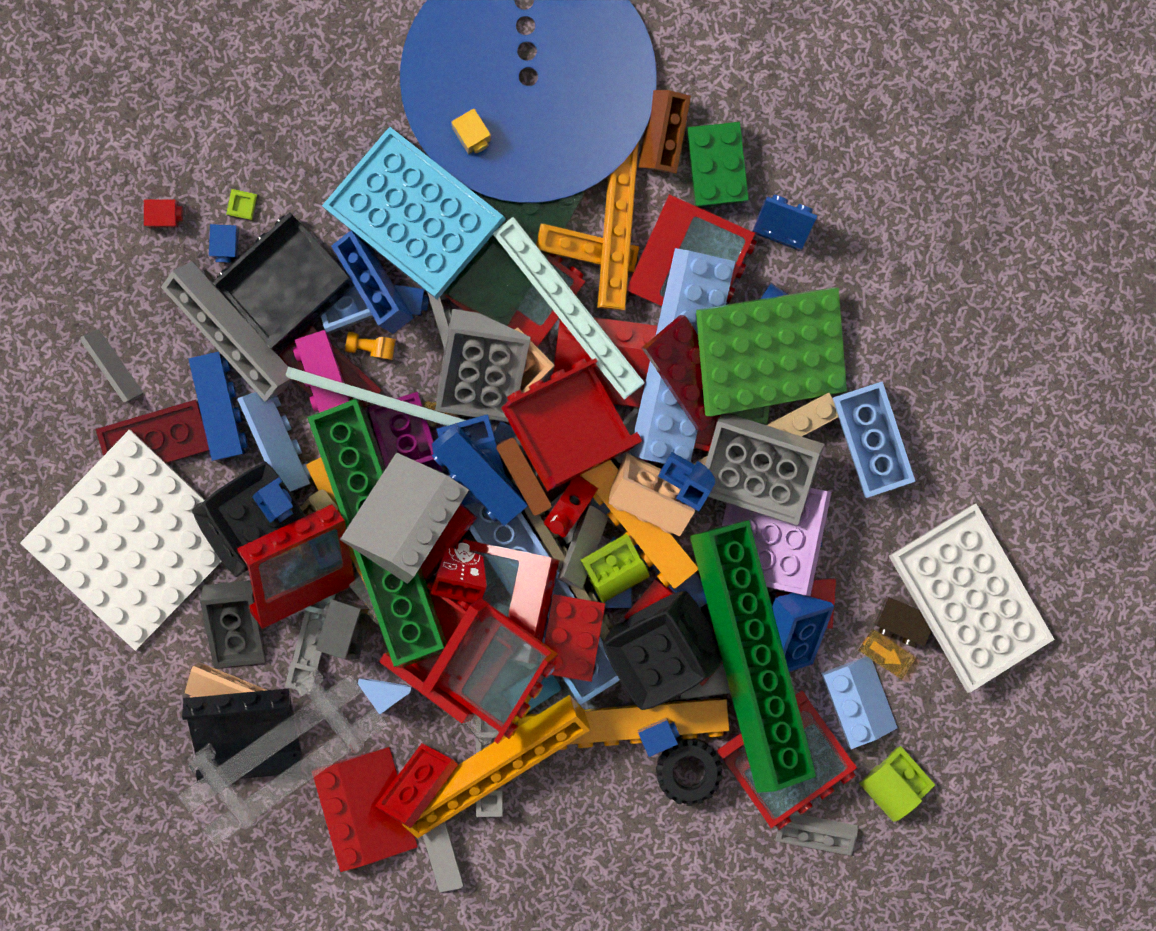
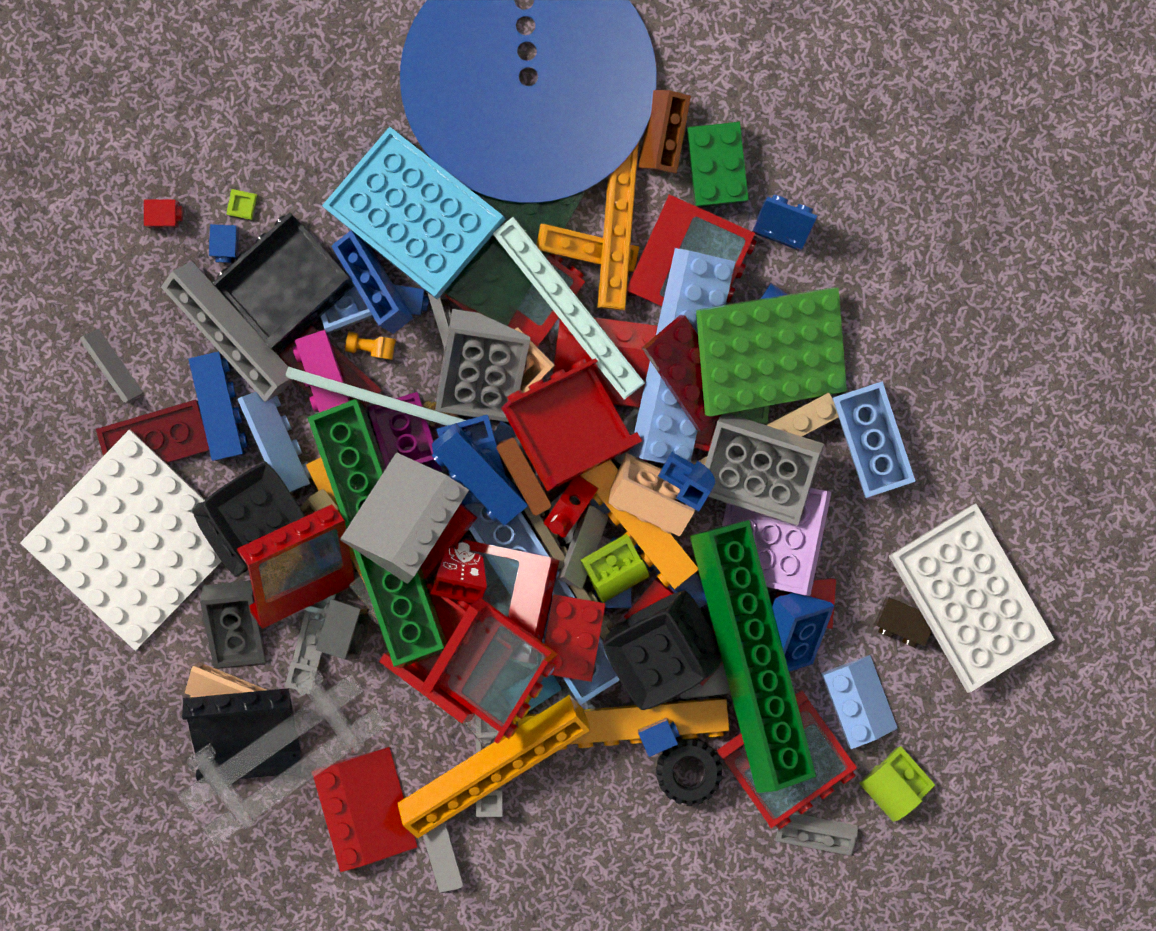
blue brick [252,477,294,523] -> none
light blue slope [358,678,413,715] -> none
red plate [375,743,458,828] -> none
yellow brick [451,108,491,154] -> none
clear yellow tile [858,629,916,680] -> none

